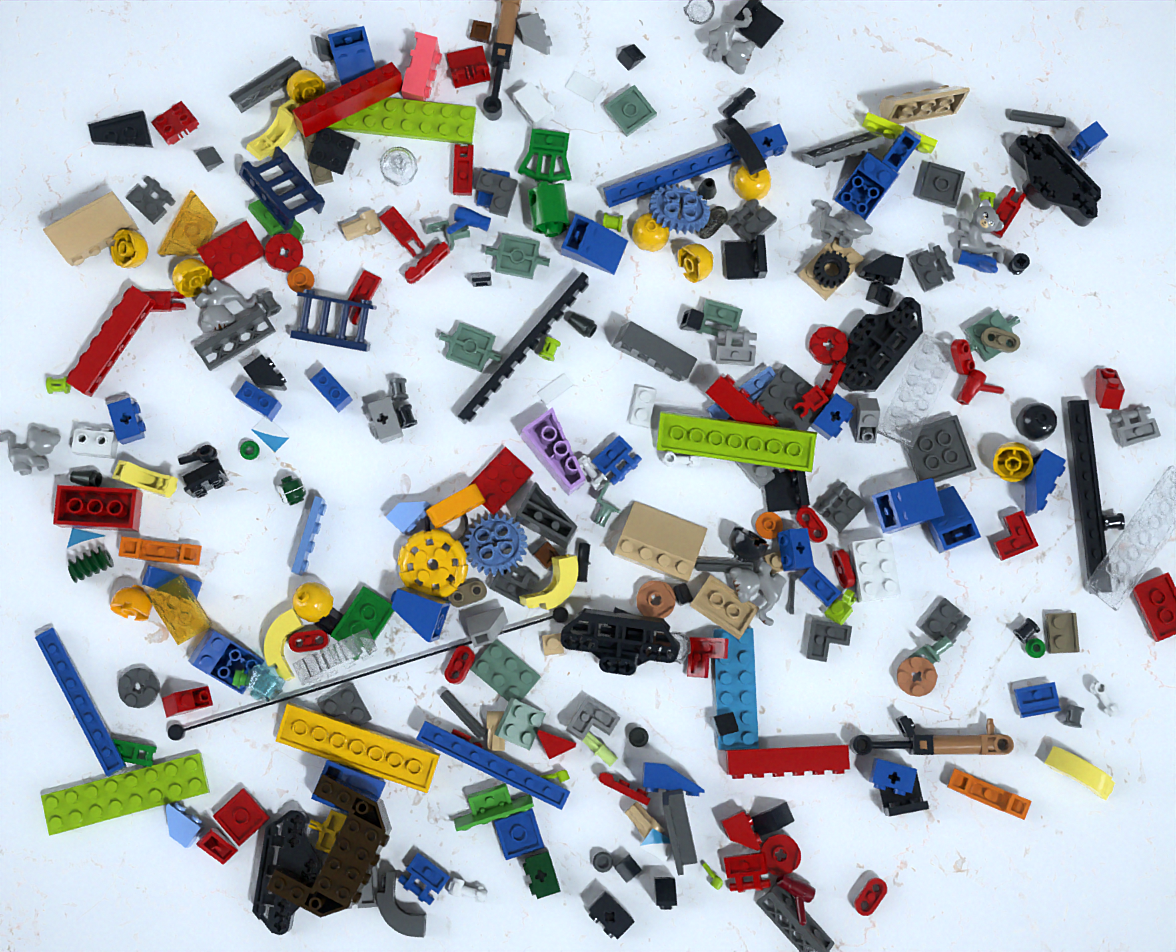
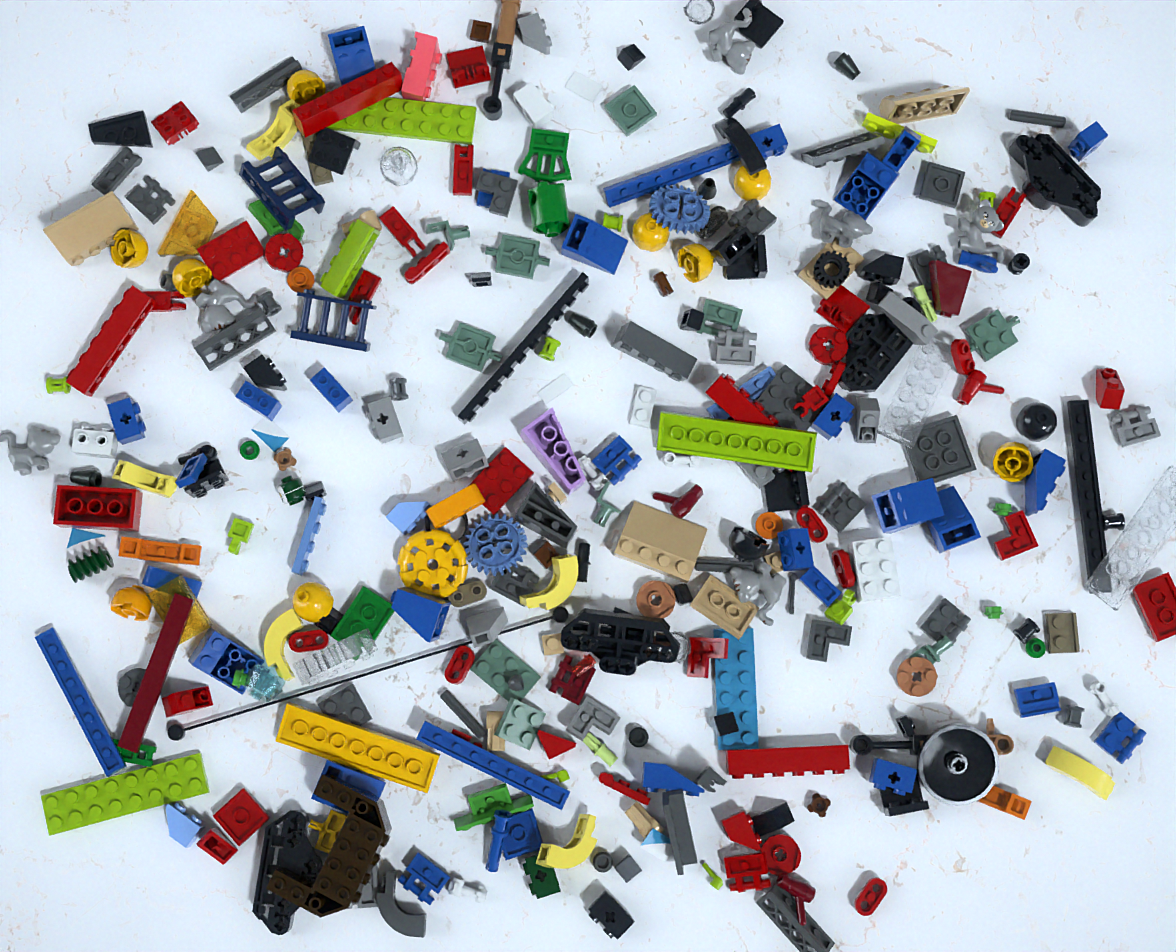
dark grey slope [315,36,334,62] -> none
black bush [395,404,418,429] -> none
blue piece [446,206,491,234] -> none
black slope [654,877,677,910] -> none
dark tan plate [981,327,1020,353] -> none
none -> dark grey plate [91,147,143,195]
none -> dark red tile [118,593,195,753]
none -> dark grey plate [160,273,175,291]
none -> blue plate [175,453,208,488]
none -> lime plate [227,518,254,555]
none -> medium nougat plate [273,448,297,471]
none -> black slope [304,482,327,502]
none -> lime slope [320,219,381,299]
none -> light grey brick [441,438,489,482]
none -> blue pin [485,809,513,872]
none -> dark grey hinge [508,674,524,691]
none -> light yellow arch [536,814,597,869]
none -> tan plate [548,482,567,505]
none -> dark red plate [548,655,596,706]
none -> clear red pin [571,654,597,679]
none -> reddish brown pin [653,271,674,297]
none -> dark red piece [653,484,703,519]
none -> dark grey hinge [694,766,727,792]
none -> black brick [710,226,757,266]
none -> reddish brown plate [807,793,831,817]
none -> red hinge [816,285,870,334]
none -> pearl dark grey cone [834,52,861,80]
none -> light grey slope [877,291,938,345]
none -> yellowish green axle [912,285,938,323]
none -> black dish [917,723,999,806]
none -> dark red slope [929,260,972,318]
none -> bright green plate [984,606,1004,619]
none -> bright green plate [993,503,1013,516]
none -> blue plate [1094,711,1147,764]

